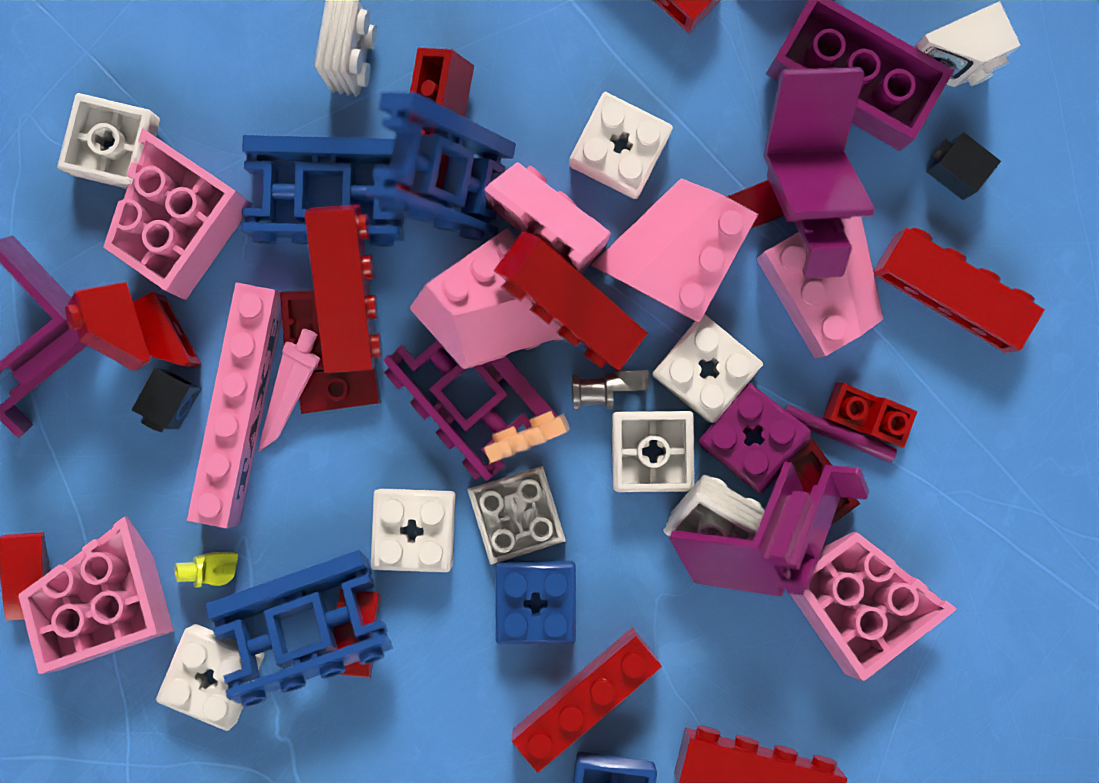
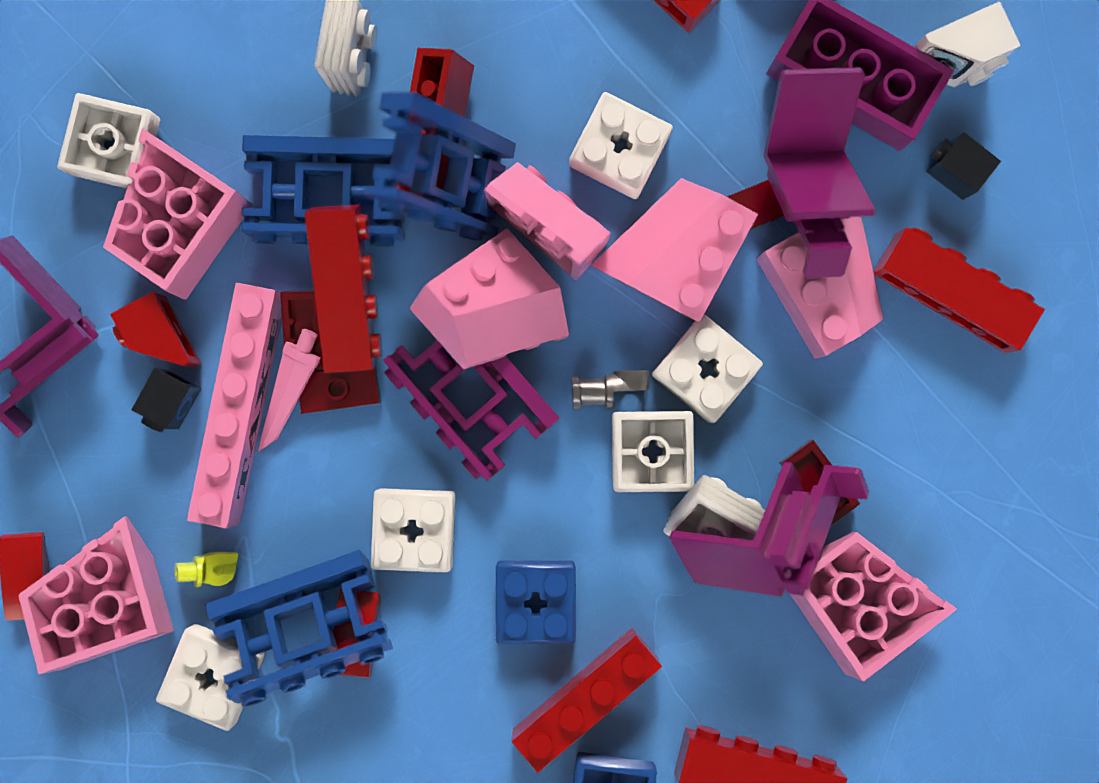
red slope [65,282,151,371] -> none
white tile [467,466,566,565] -> none
light nougat hinge [484,411,570,463] -> none
red brick [493,231,648,371] -> none
magenta brick [699,383,811,494] -> none
magenta bar [784,404,897,463] -> none
red slope [823,382,918,448] -> none

